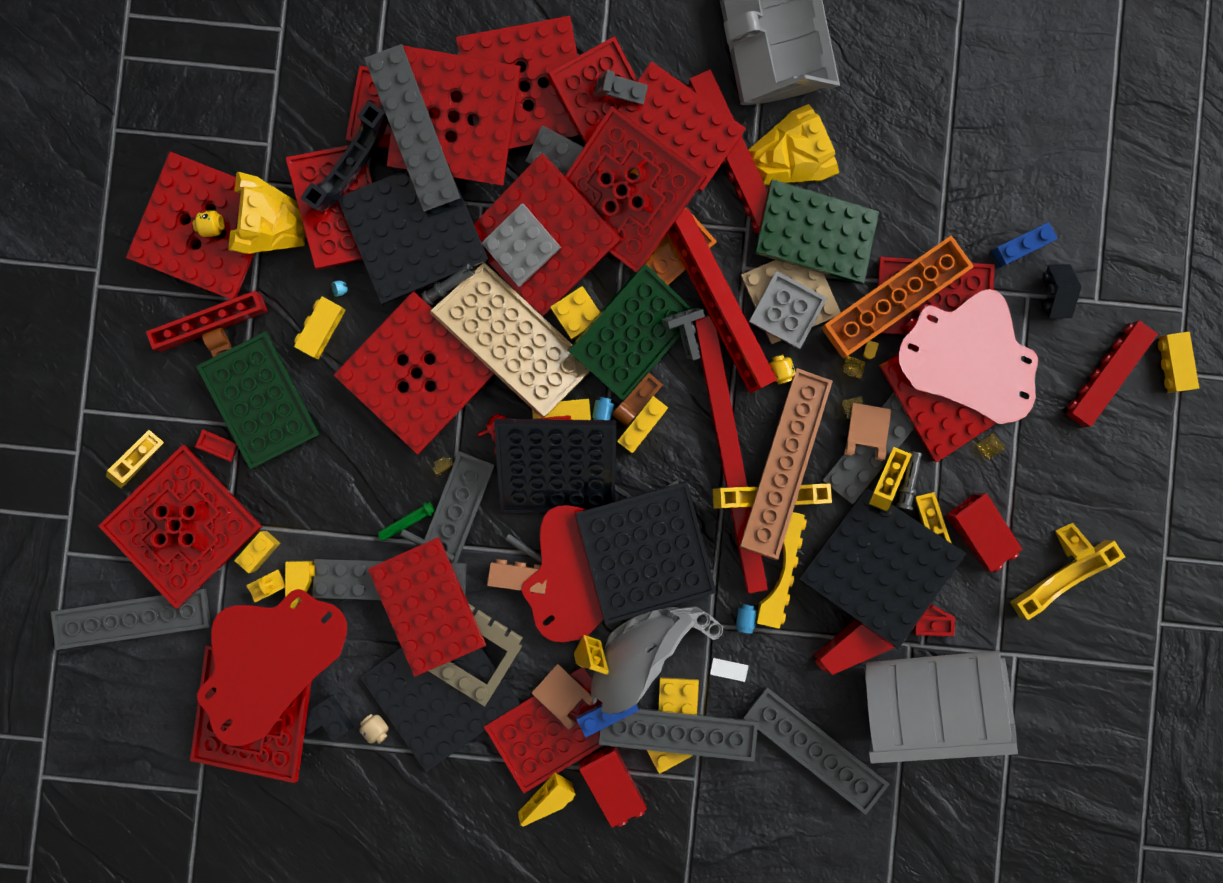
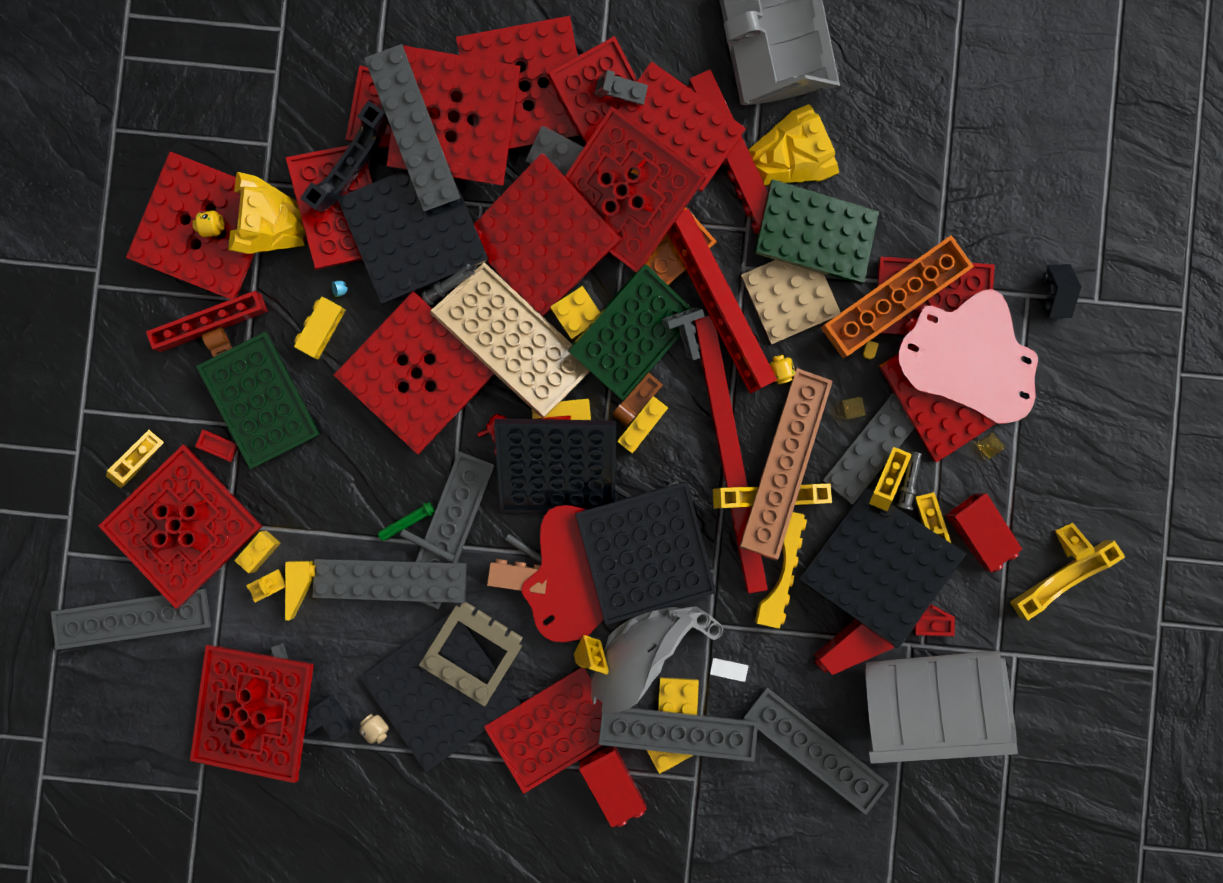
red piece [197,589,347,746] -> none
red plate [368,537,486,677] -> none
clear yellow plate [433,457,454,475] -> none
light grey plate [482,204,562,287] -> none
yellow slope [518,773,575,827] -> none
nougat flag [532,664,593,730] -> none
blue brick [577,703,639,738] -> none
dark azure brick [592,397,614,420] -> none
dark azure brick [736,604,758,633] -> none
light grey plate [748,271,827,349] -> none
clear yellow plate [843,356,865,379] -> none
nougat flag [844,403,891,461] -> none
blue brick [991,222,1058,268] -> none
red brick [1066,320,1158,428] -> none
yellow brick [1158,331,1199,393] -> none

